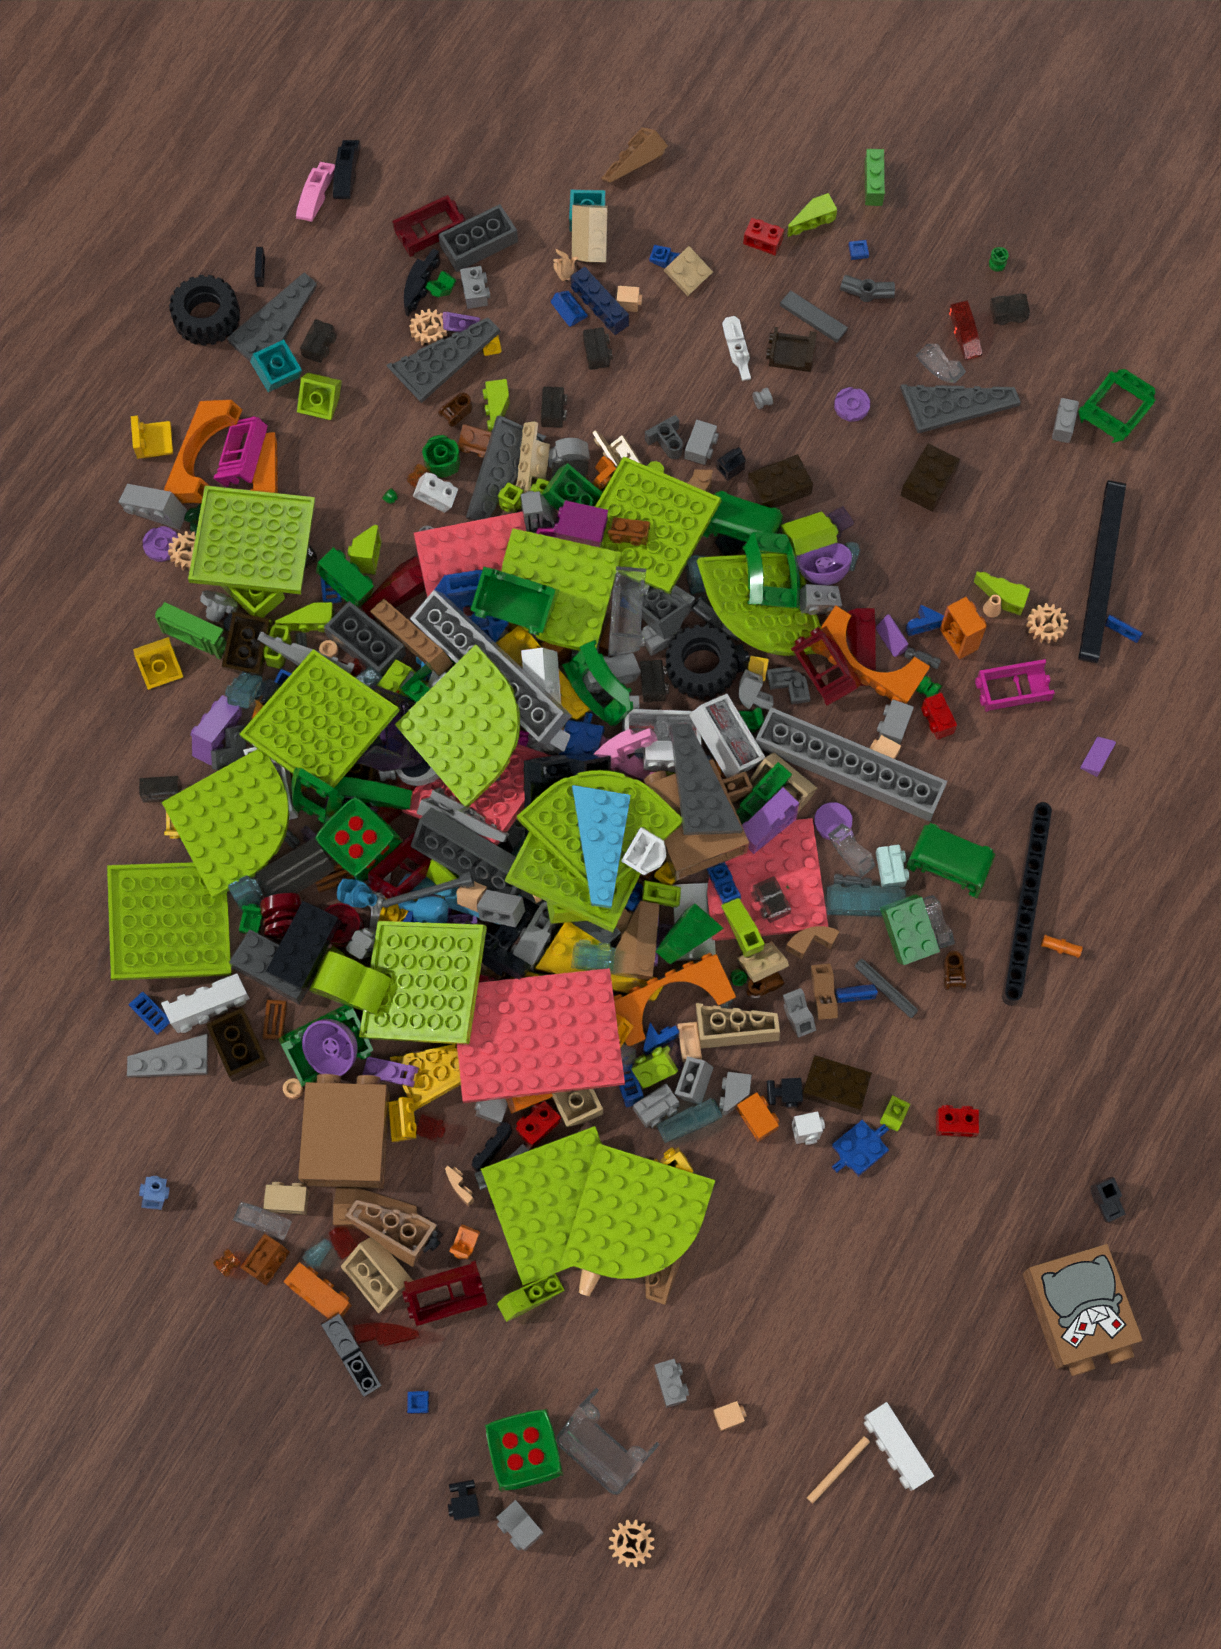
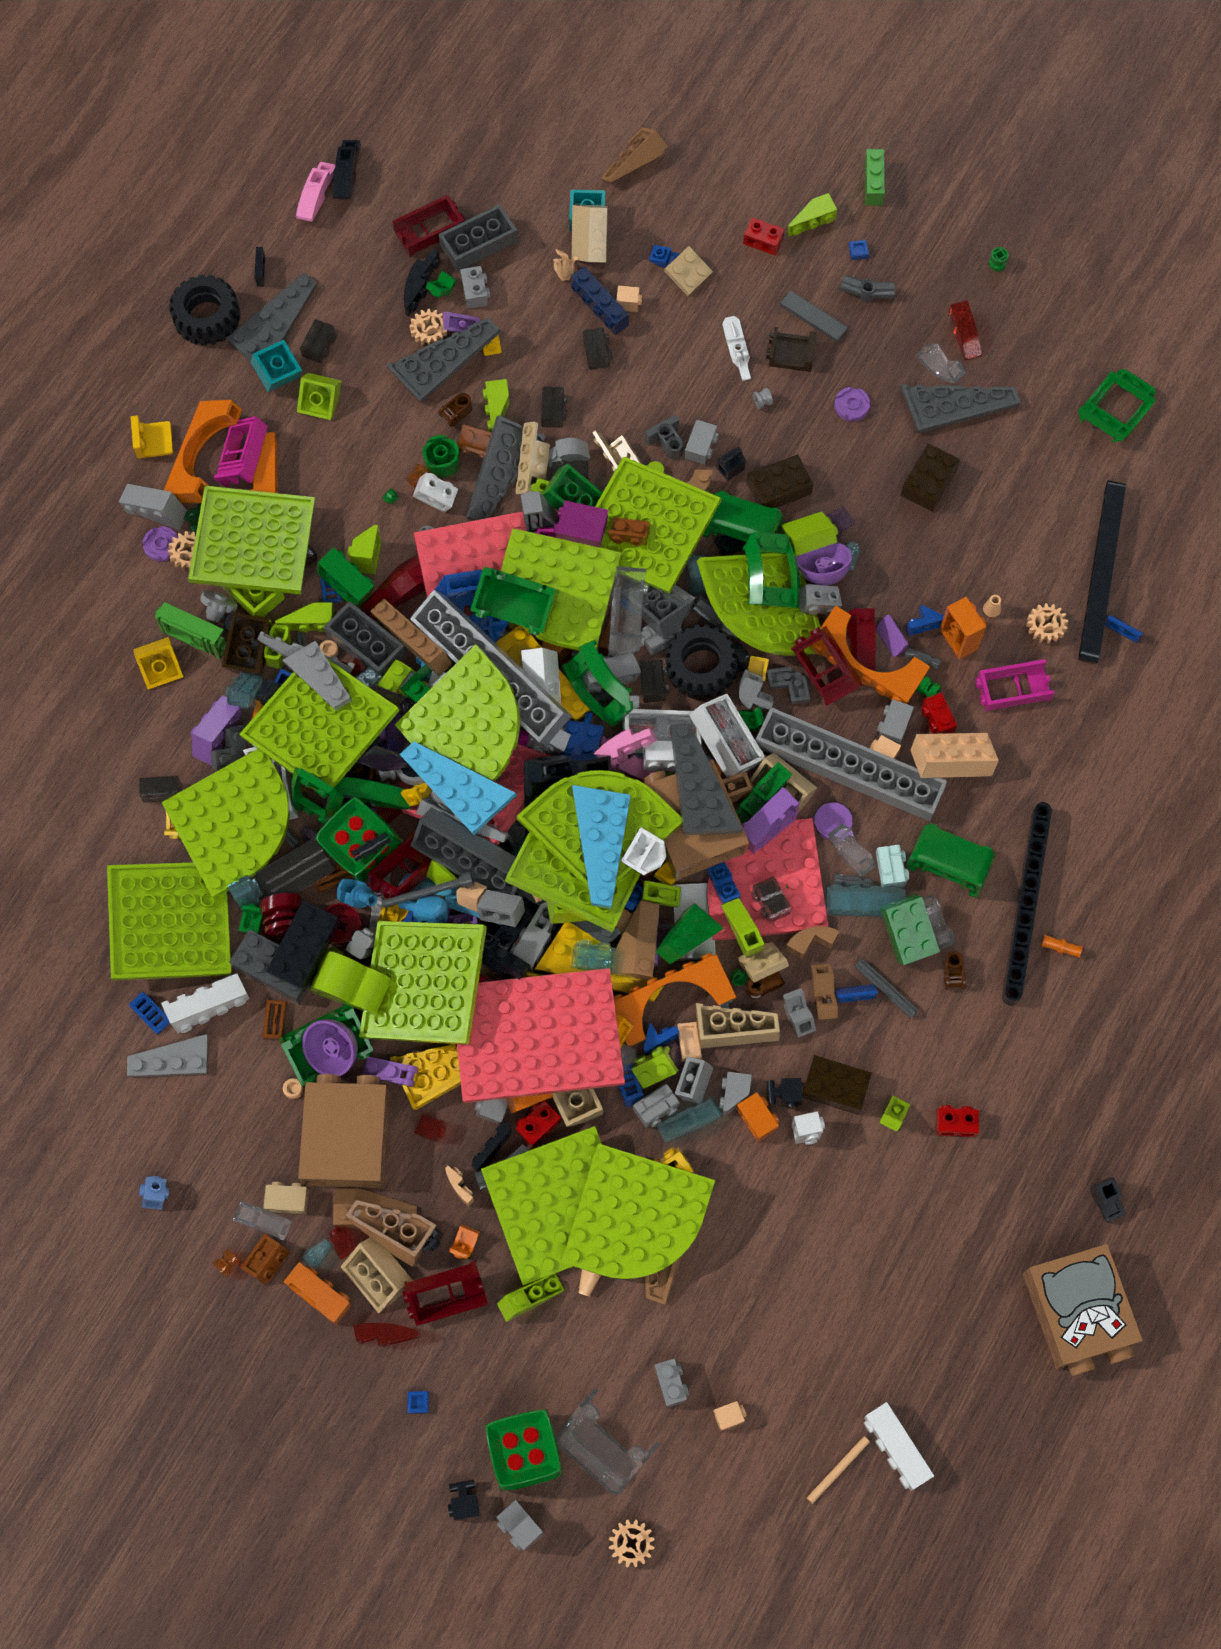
dark brown brick [206,1007,269,1082] -> none
black slope [321,1312,381,1397] -> none
yellow bracket [388,1097,417,1142] -> none
lime brick [498,482,524,513] -> none
blue slope [551,291,588,327] -> none
orange bracket [592,456,616,491] -> none
blue plate [832,1120,889,1177] -> none
lime slope [974,572,1030,616] -> none
clear smoke brick [990,294,1030,325] -> none
light grey brick [1052,398,1079,443] -> none
medium lavender slope [1080,737,1116,777] -> none
none -> light grey wing [283,641,352,710]
none -> black pin [351,832,391,862]
none -> medium azure wing [400,742,517,835]
none -> yellow bracket [401,783,432,806]
none -> light nougat brick [910,733,999,778]

